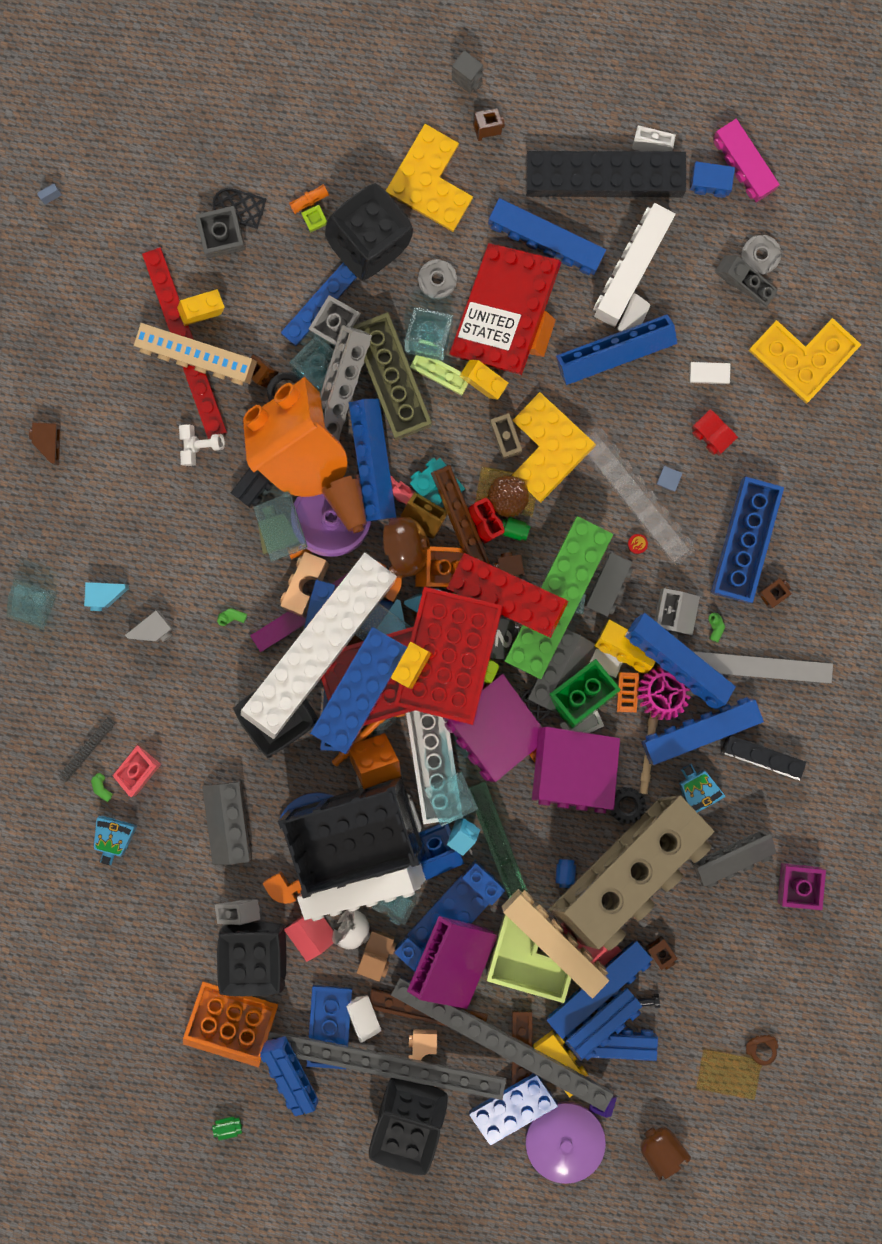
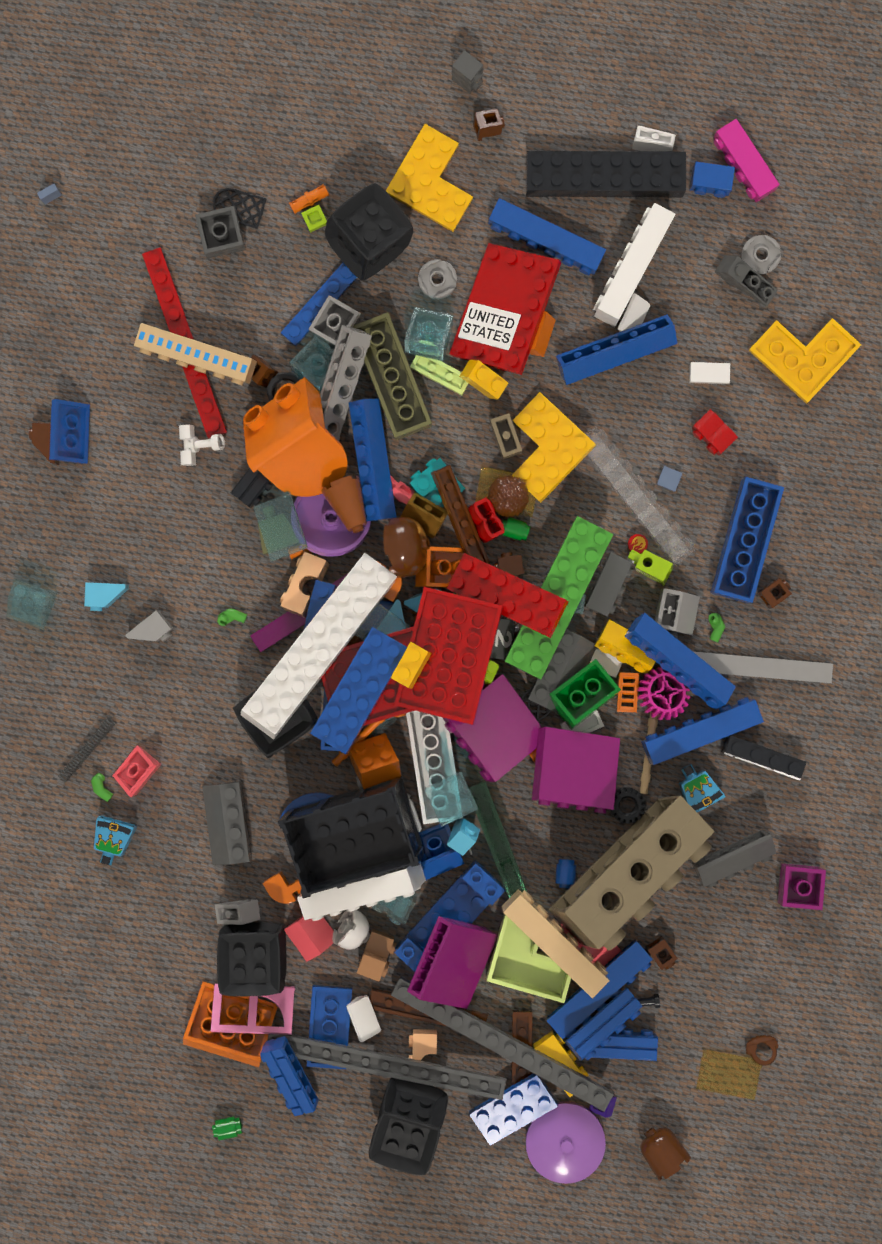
yellow brick [177,289,225,326] -> none
none -> blue plate [49,399,90,464]
none -> bright pink window [211,984,295,1035]
none -> lime torso [627,550,673,586]

